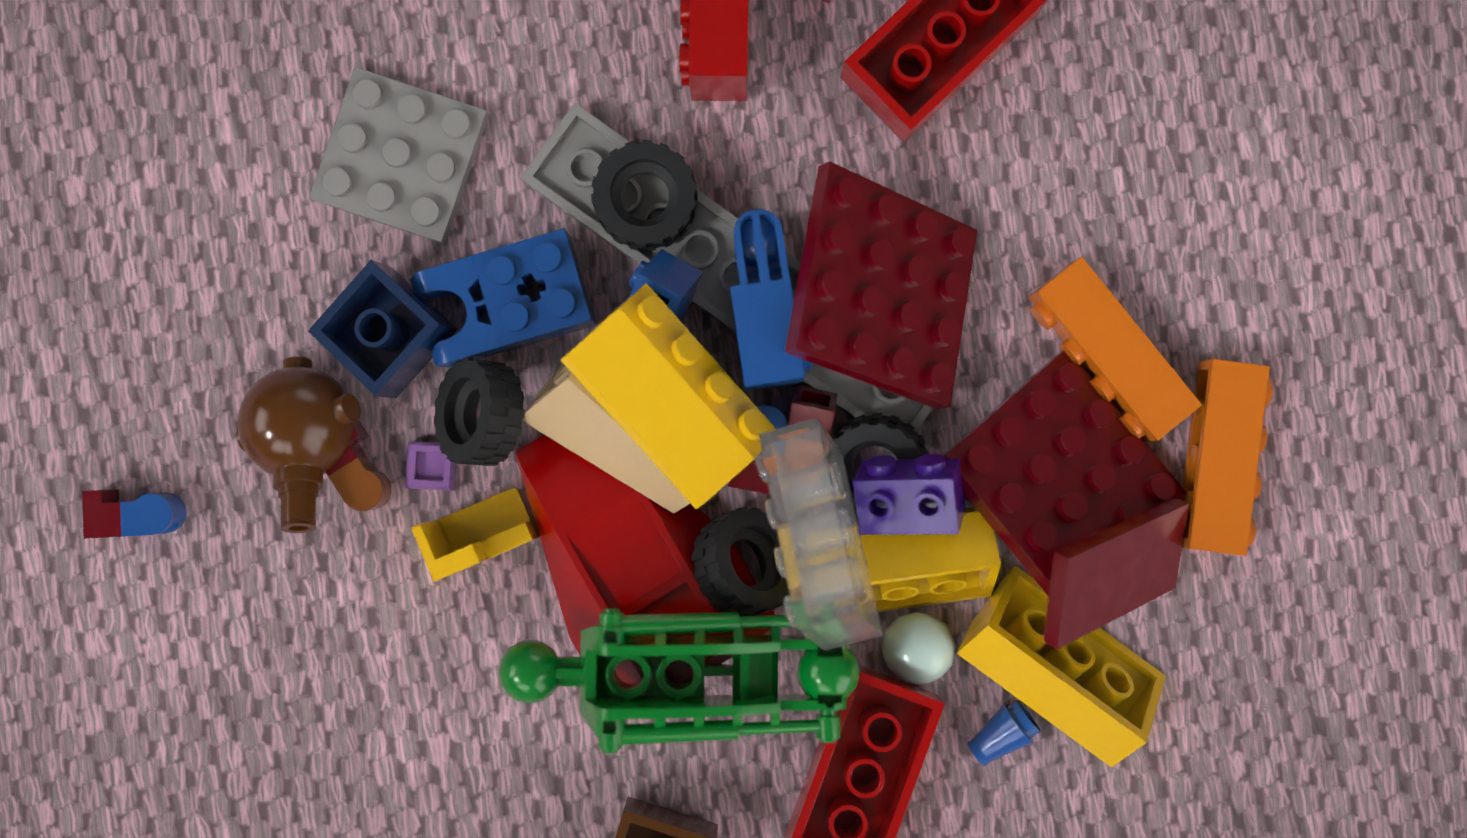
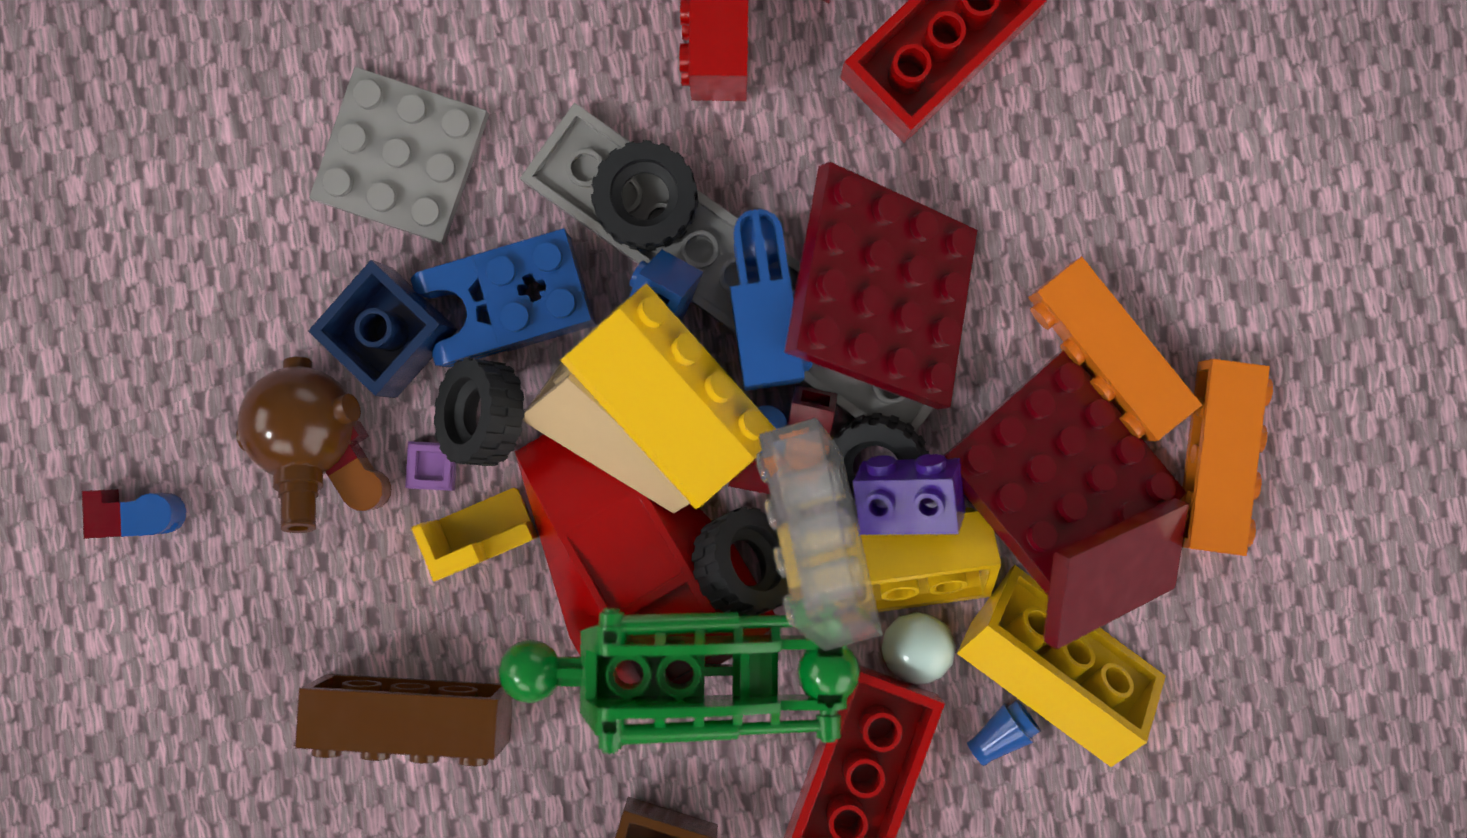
none -> reddish brown brick [295,674,513,767]

